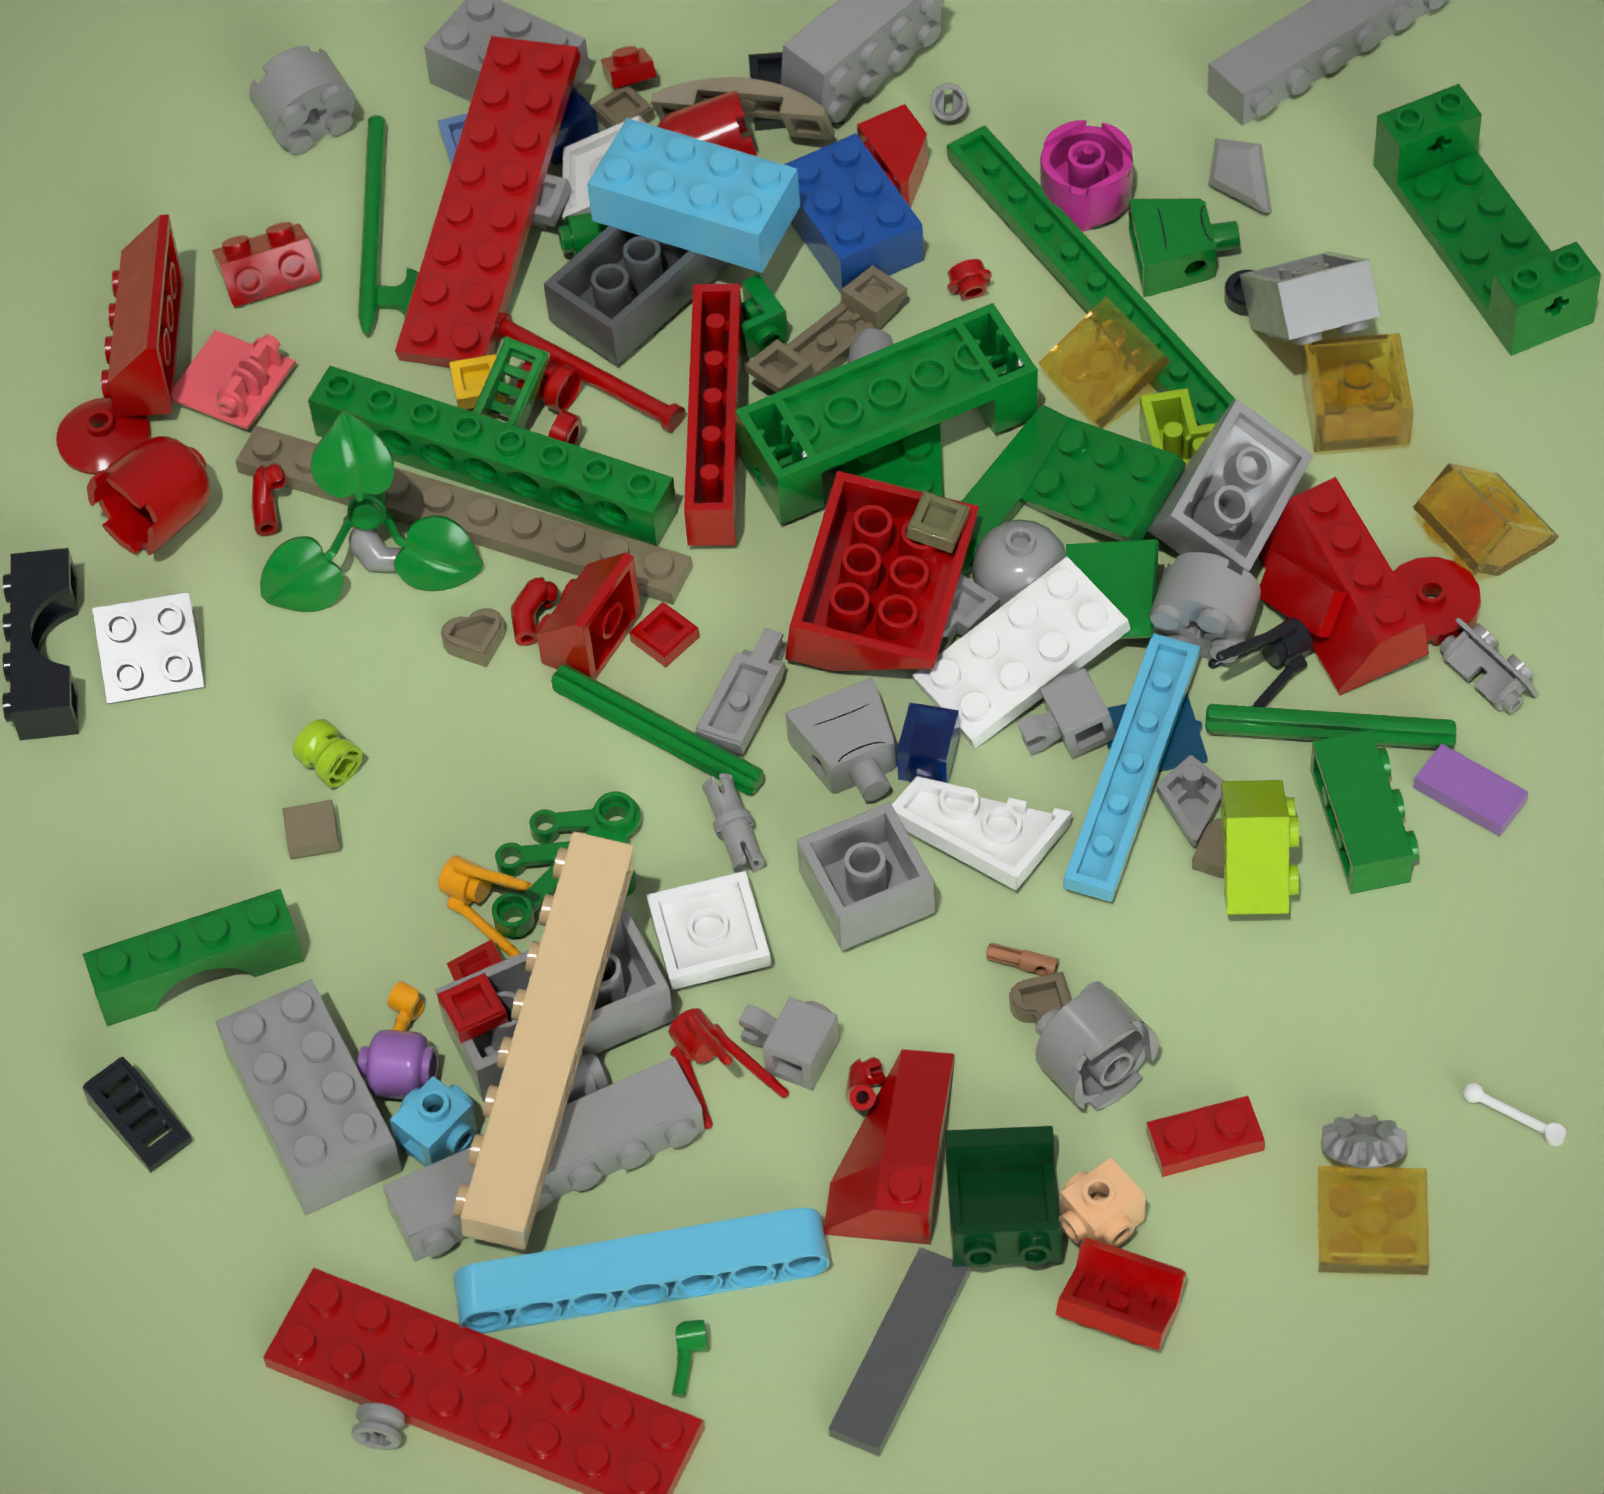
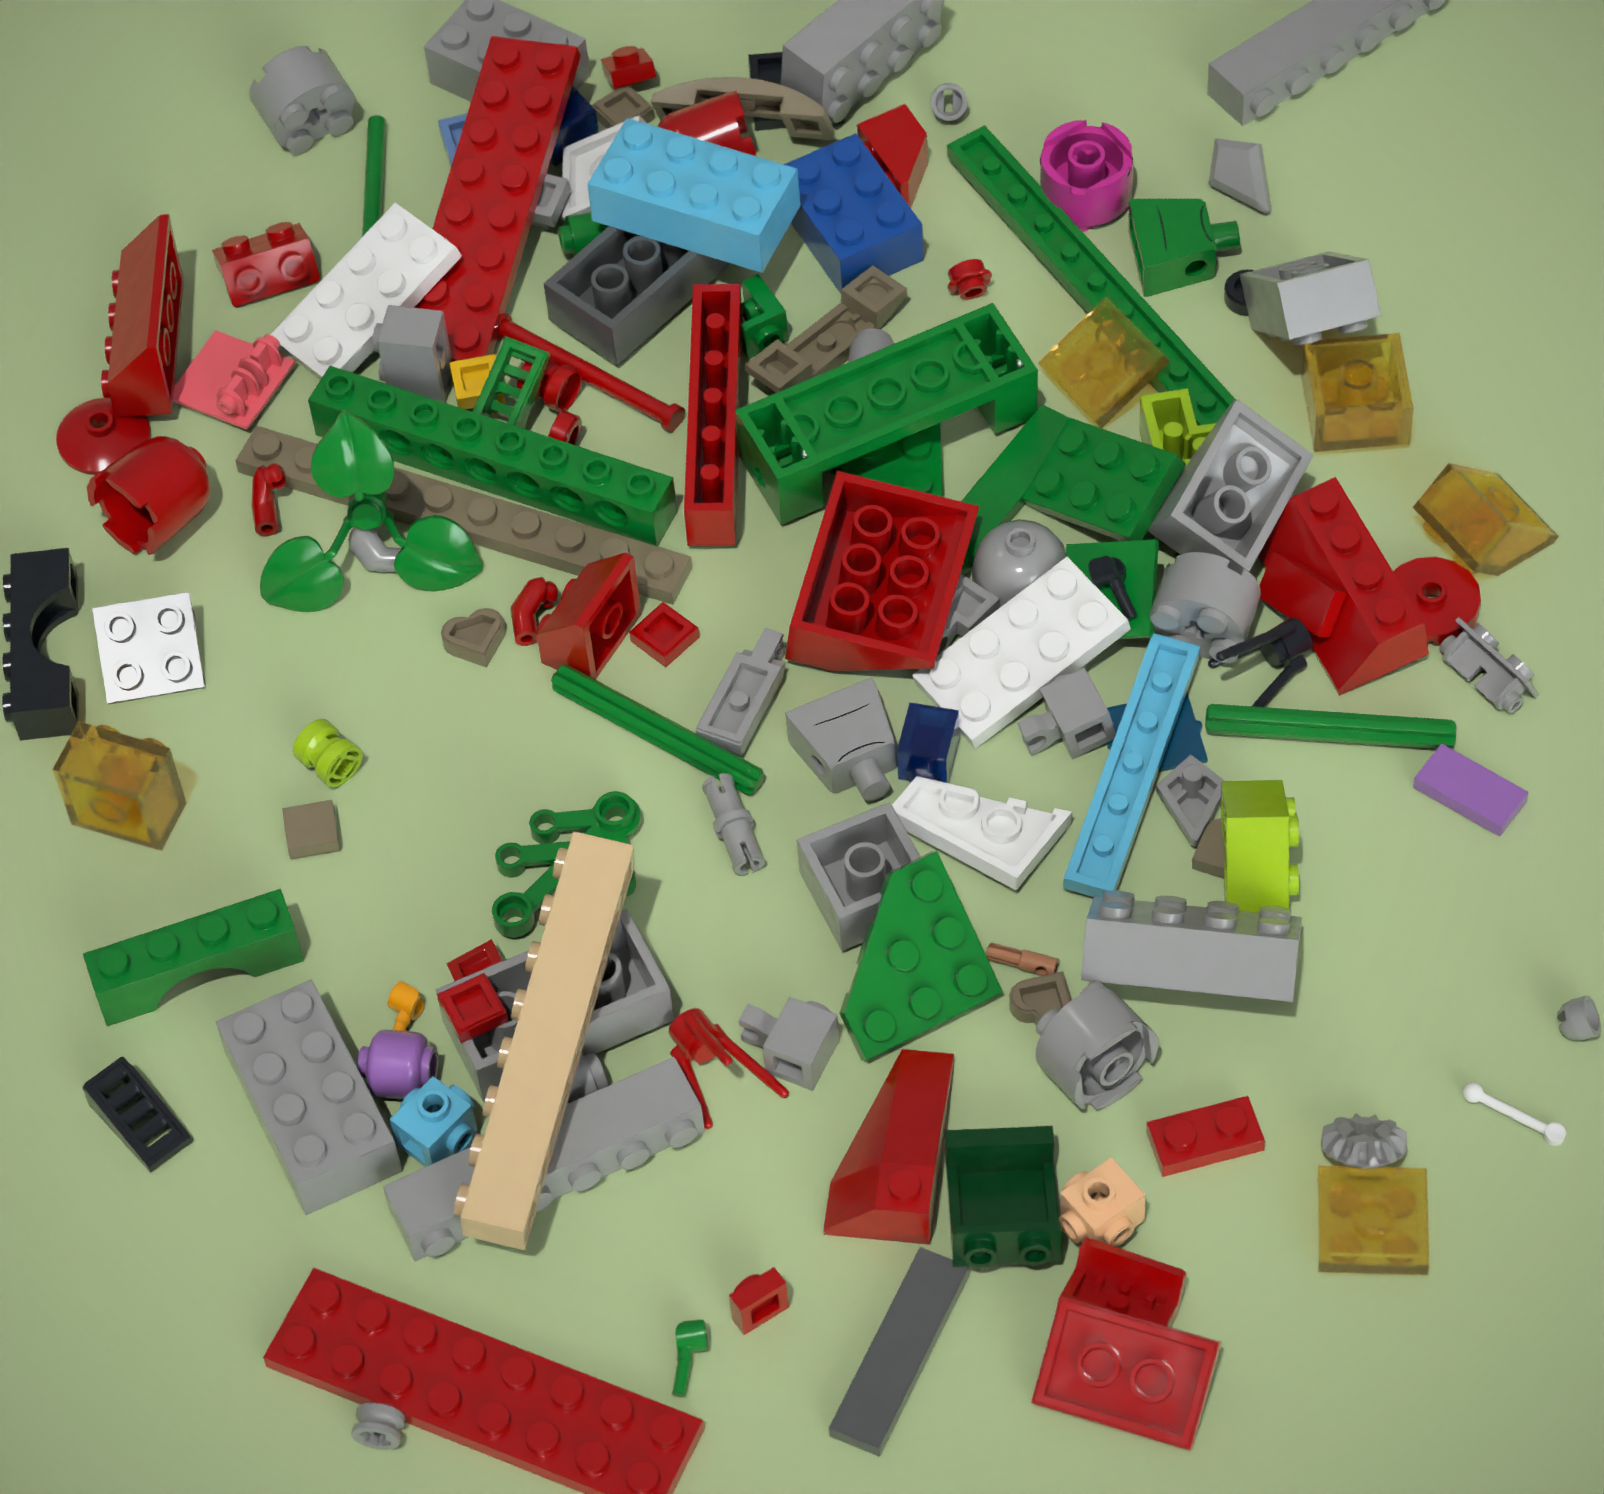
light orange plant [438,855,532,957] -> none
medium azure beam [453,1207,830,1333] -> none
white plate [646,871,771,990] -> none
red arm [845,1057,886,1111] -> none
olive tile [906,491,970,554] -> none
green brick [1310,730,1419,894] -> none
green plate [1373,84,1601,356] -> none
none -> clear yellow brick [52,721,187,851]
none -> white plate [270,203,462,379]
none -> light grey brick [373,305,452,403]
none -> red plate [729,1267,789,1335]
none -> green plate [839,851,1003,1061]
none -> red tile [1031,1295,1222,1450]
none -> light grey brick [1081,890,1302,1002]
none -> black hand [1088,556,1138,621]
none -> light grey hinge [1557,995,1601,1040]

